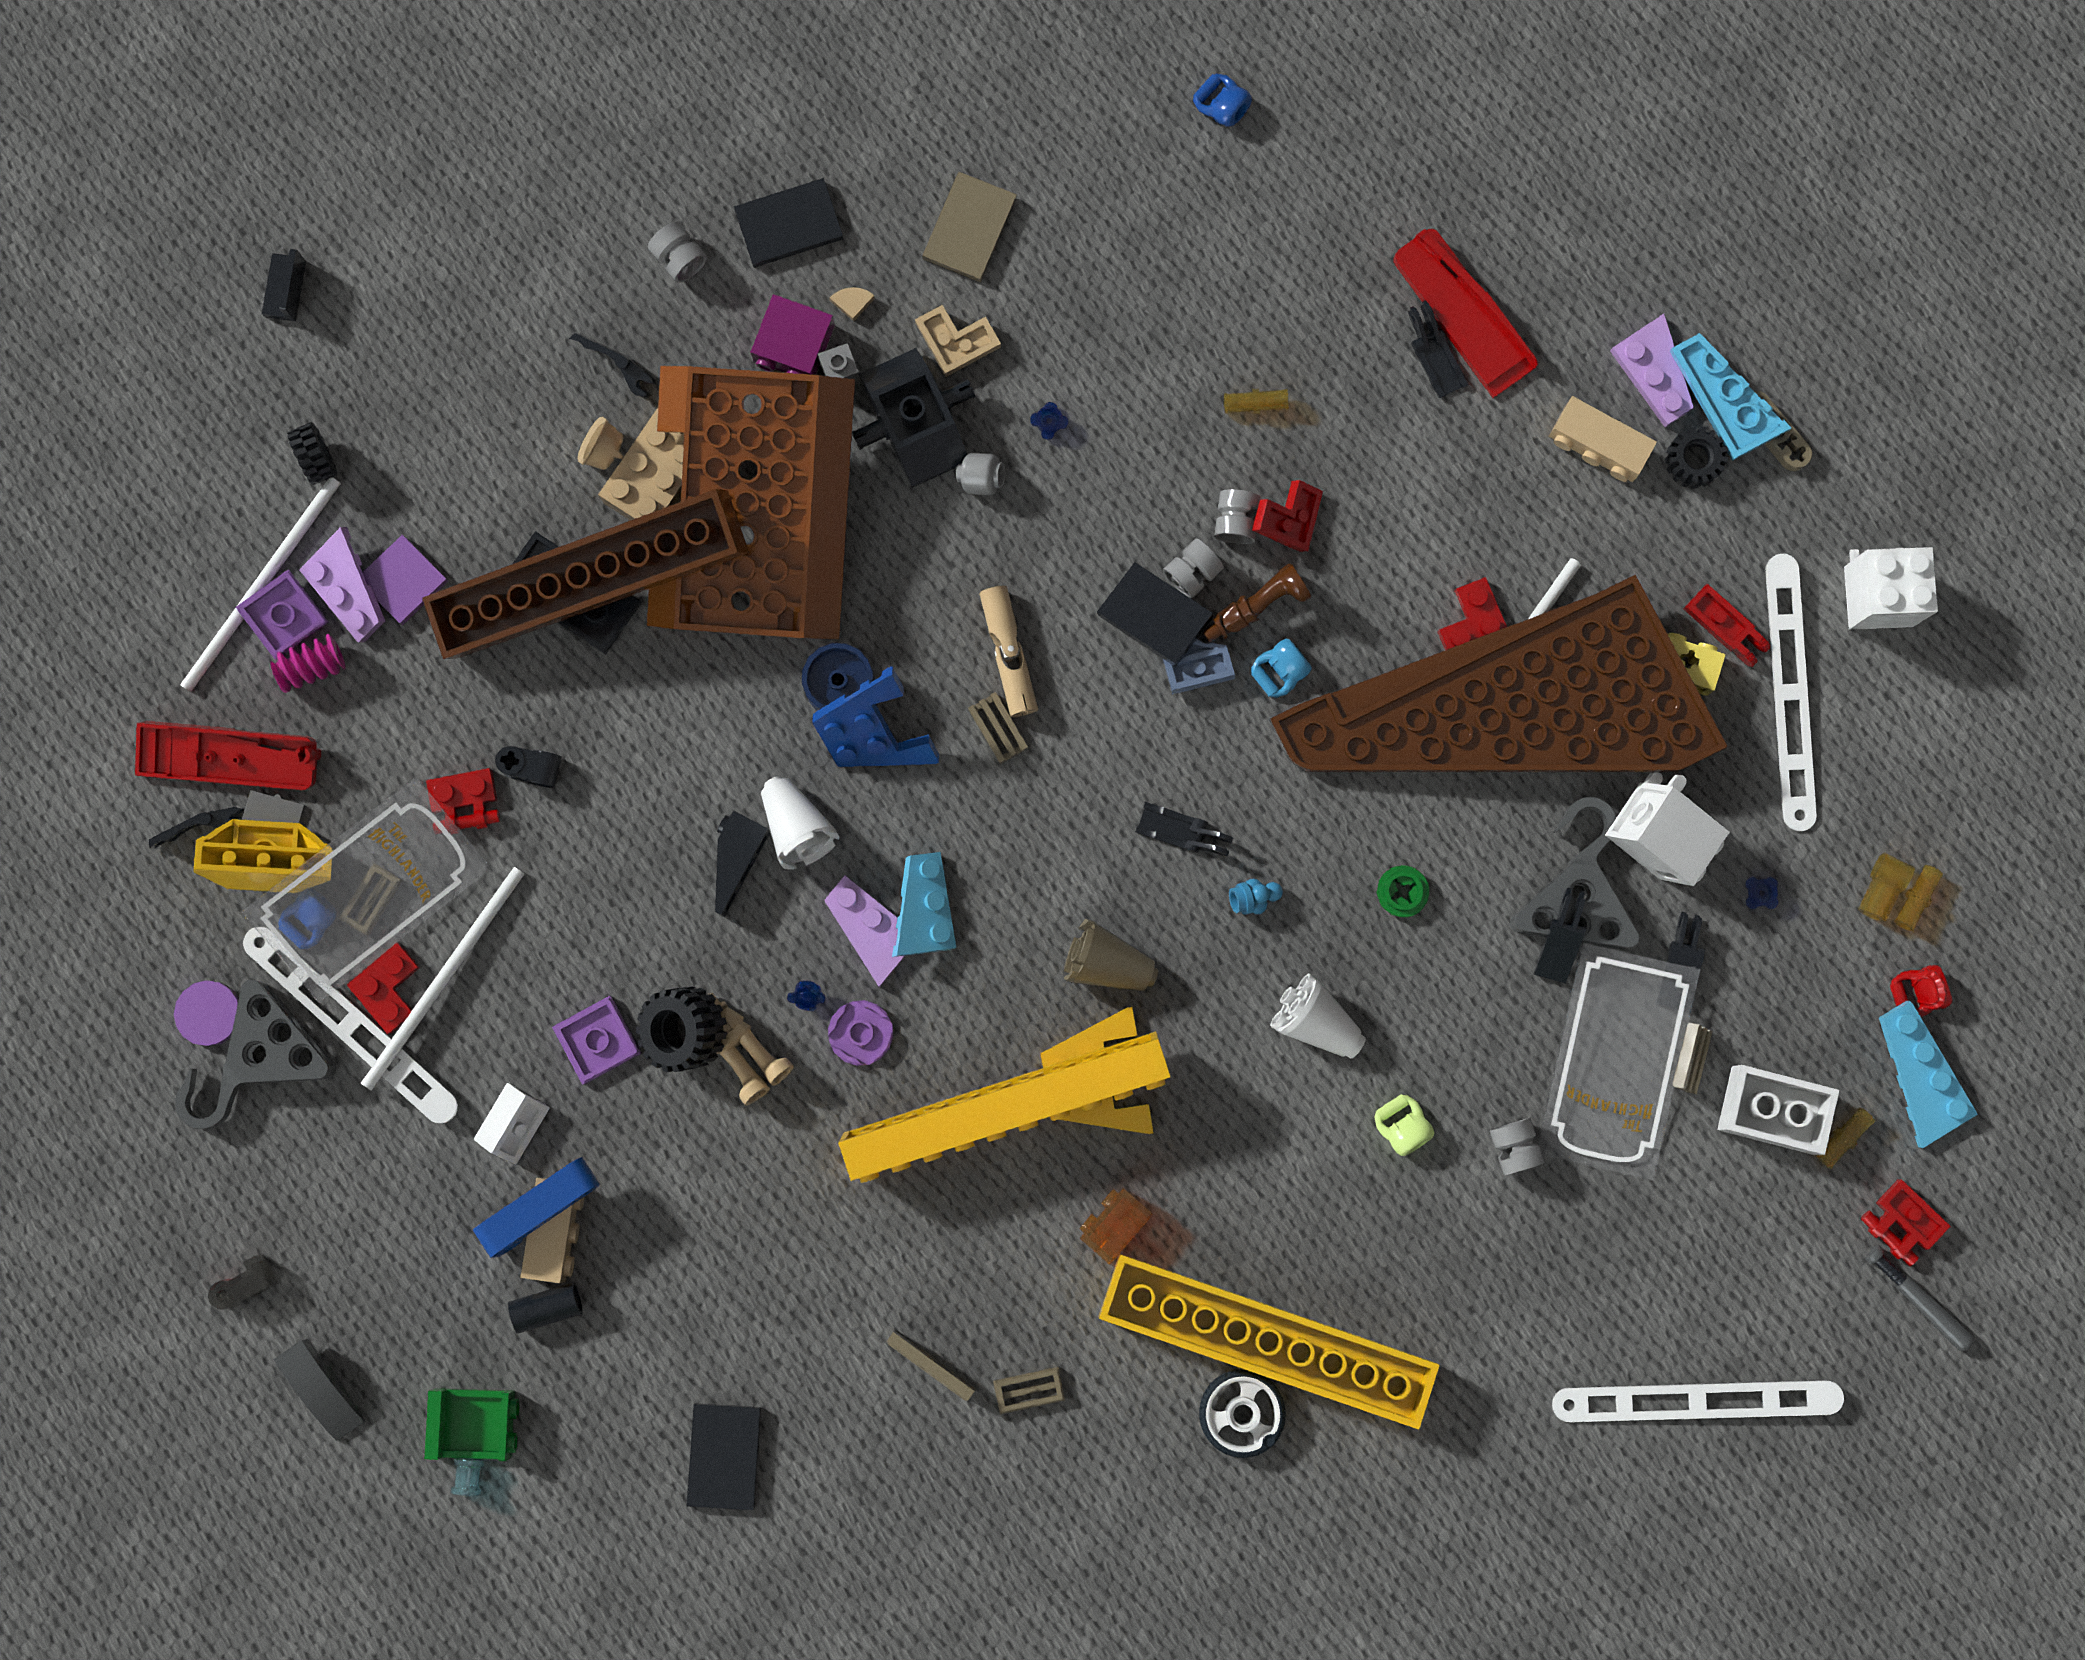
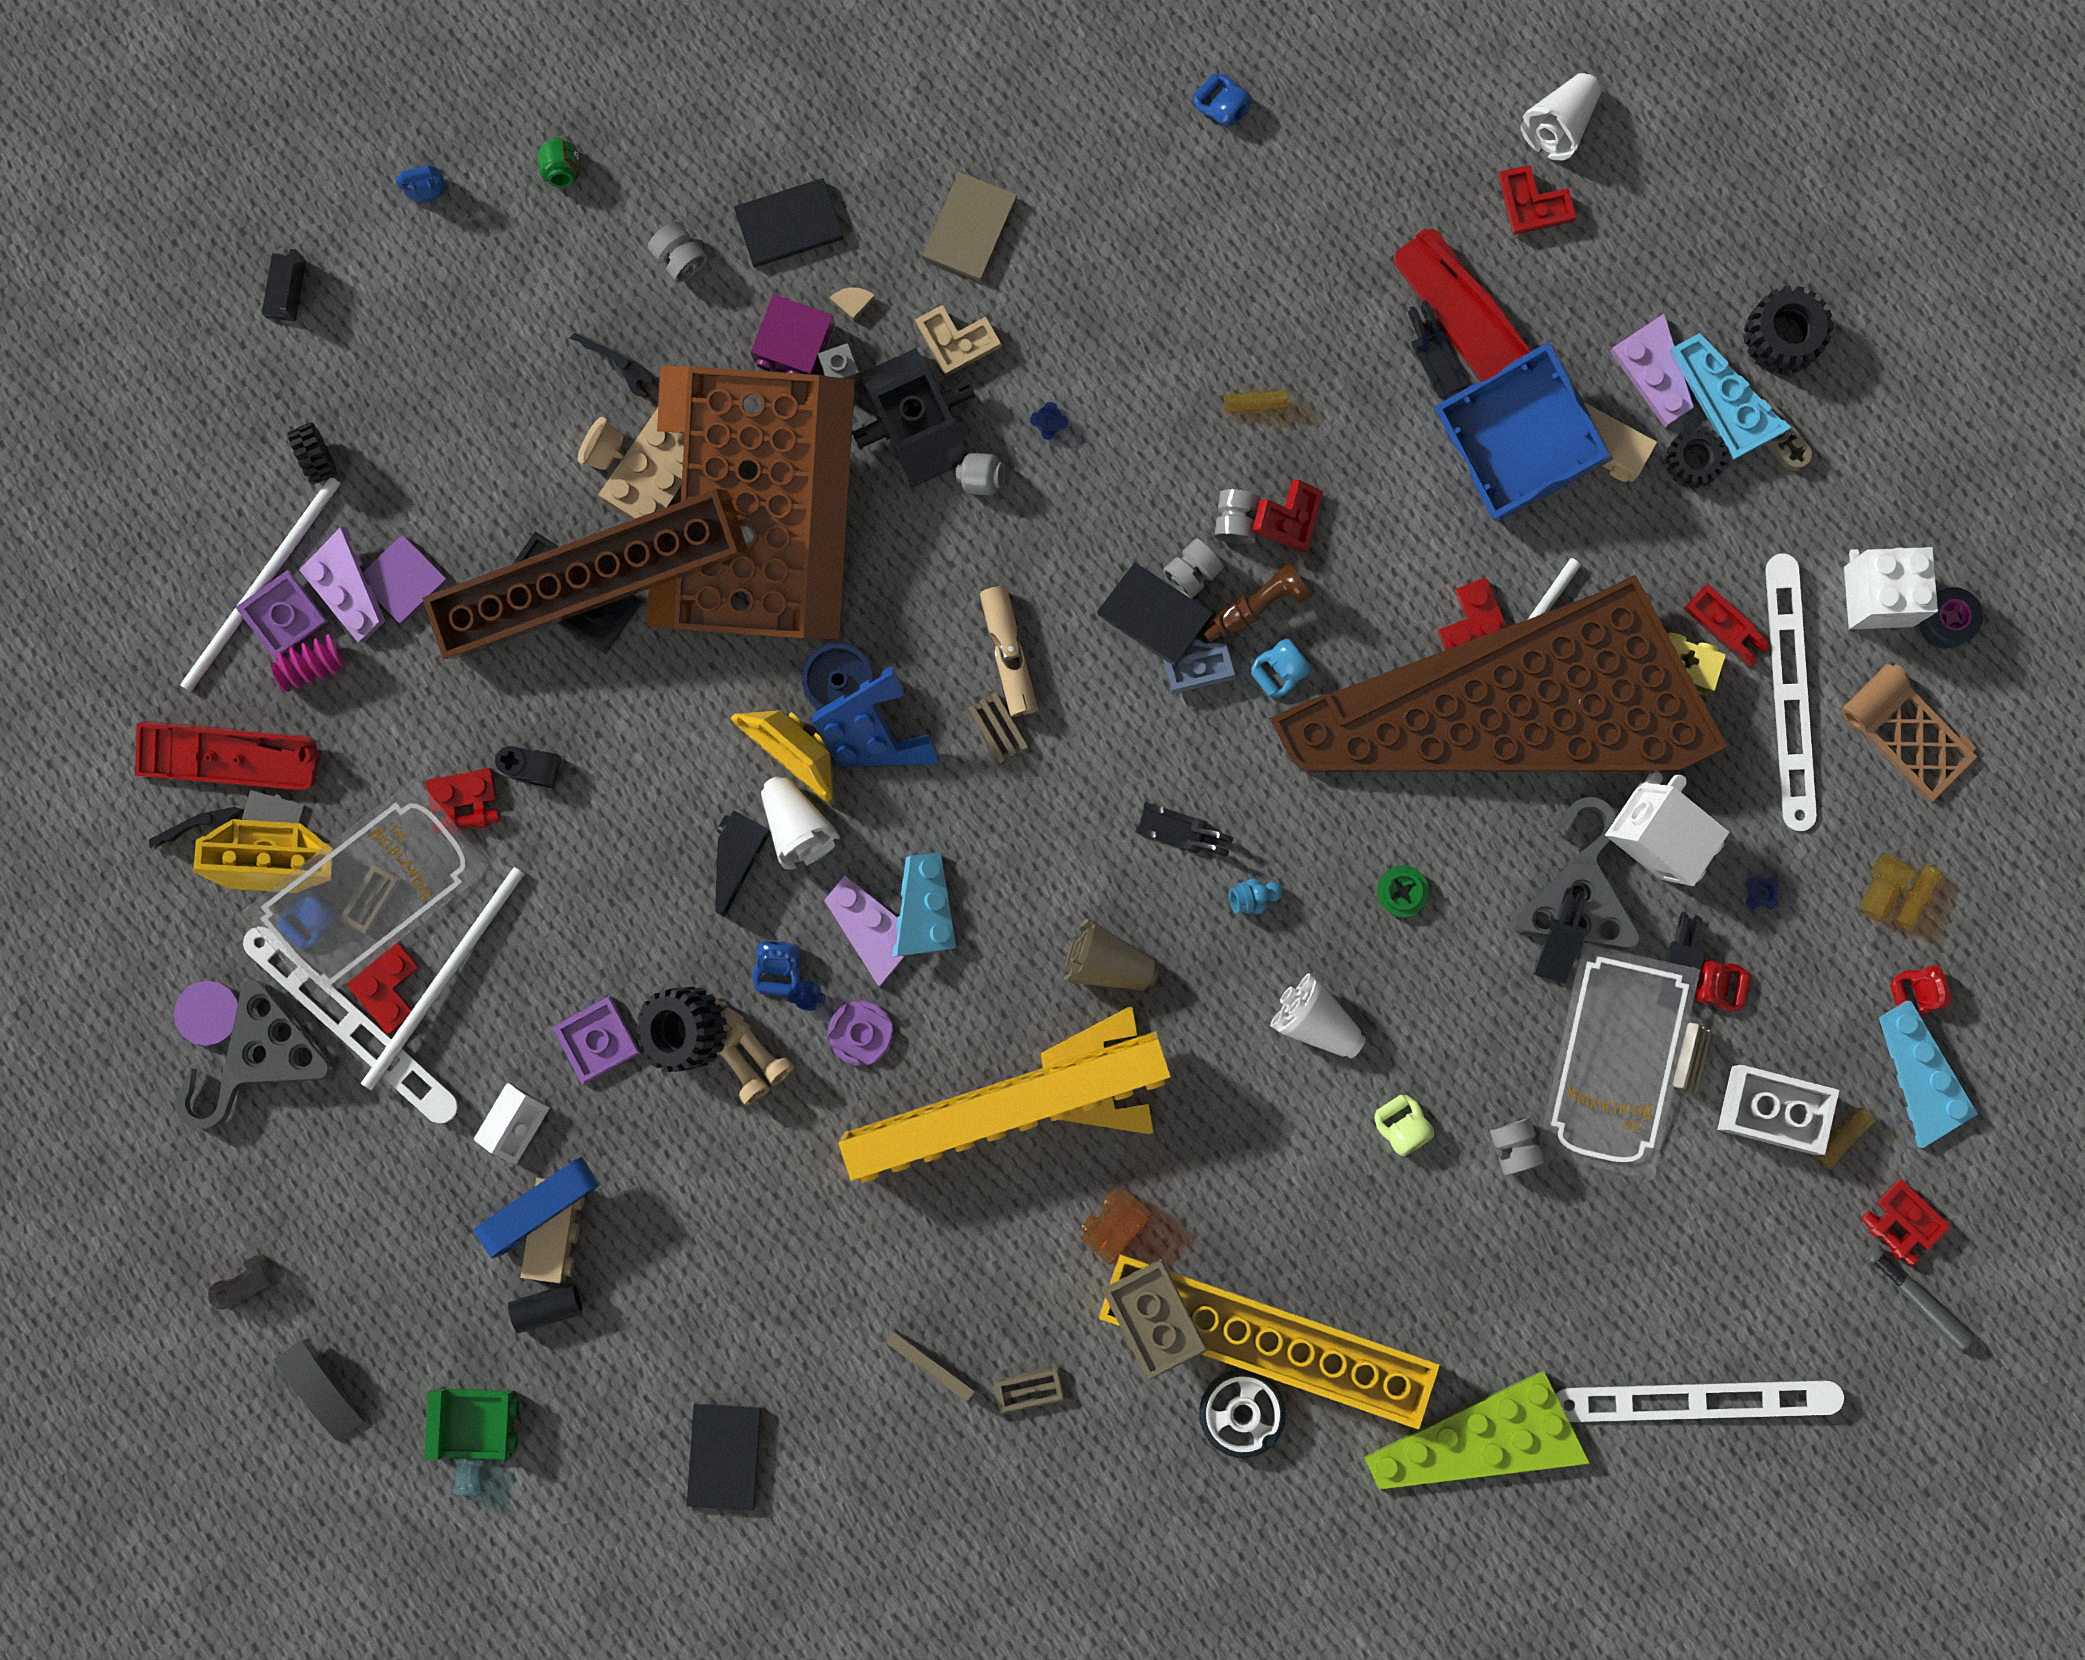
none -> blue piece [396,165,446,203]
none -> green head [538,138,580,188]
none -> yellow wedge [730,710,835,806]
none -> blue piece [752,941,801,997]
none -> dark tan tile [1102,1259,1208,1381]
none -> lime wing [1363,1370,1590,1490]
none -> blue tile [1434,342,1614,522]
none -> red plate [1498,165,1576,235]
none -> white cone [1521,73,1601,160]
none -> red piece [1694,960,1751,1012]
none -> black tyre [1744,286,1834,375]
none -> medium nougat piece [1840,664,1977,802]
none -> black wheel [1918,587,1984,649]

